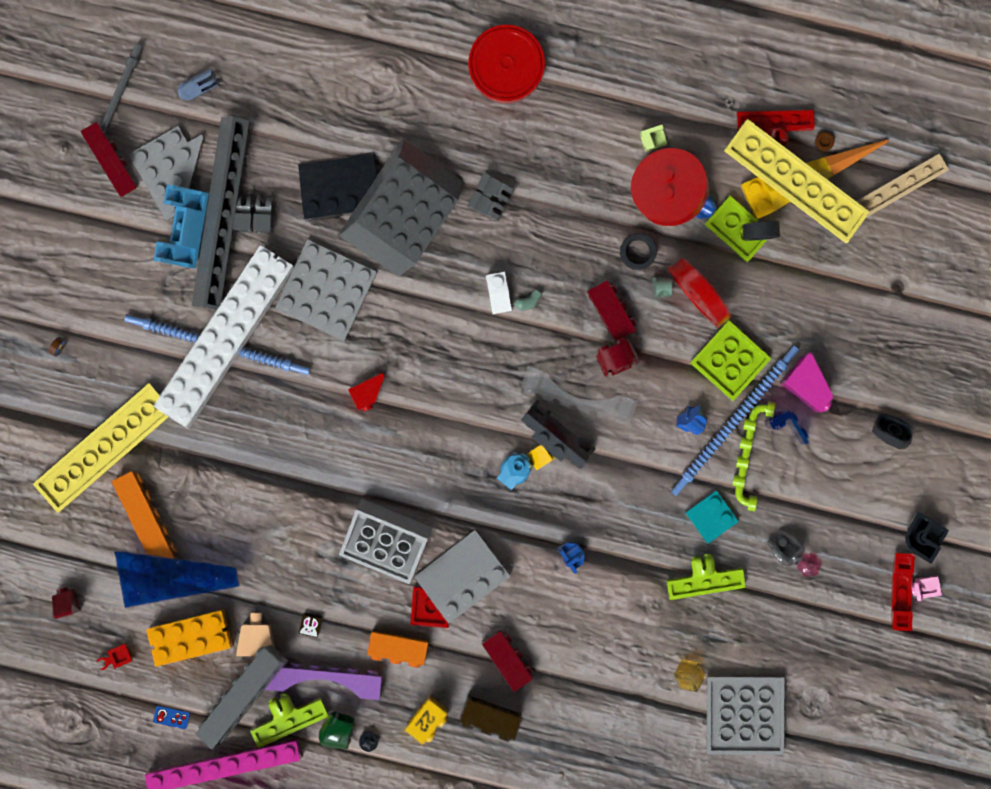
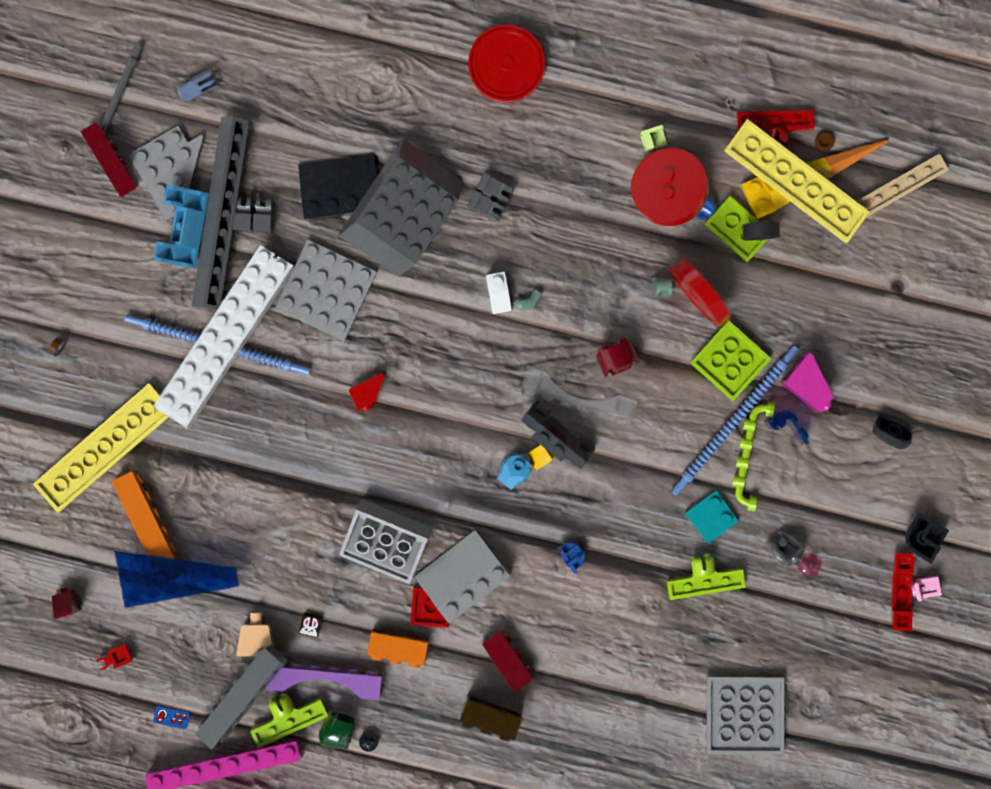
light orange piece [146,609,233,667] -> none
yellow brick [405,695,448,745] -> none
dark red brick [586,280,637,342] -> none
black tyre [620,233,657,270] -> none
clear yellow panel [674,660,705,692] -> none
blue piece [676,405,707,435] -> none

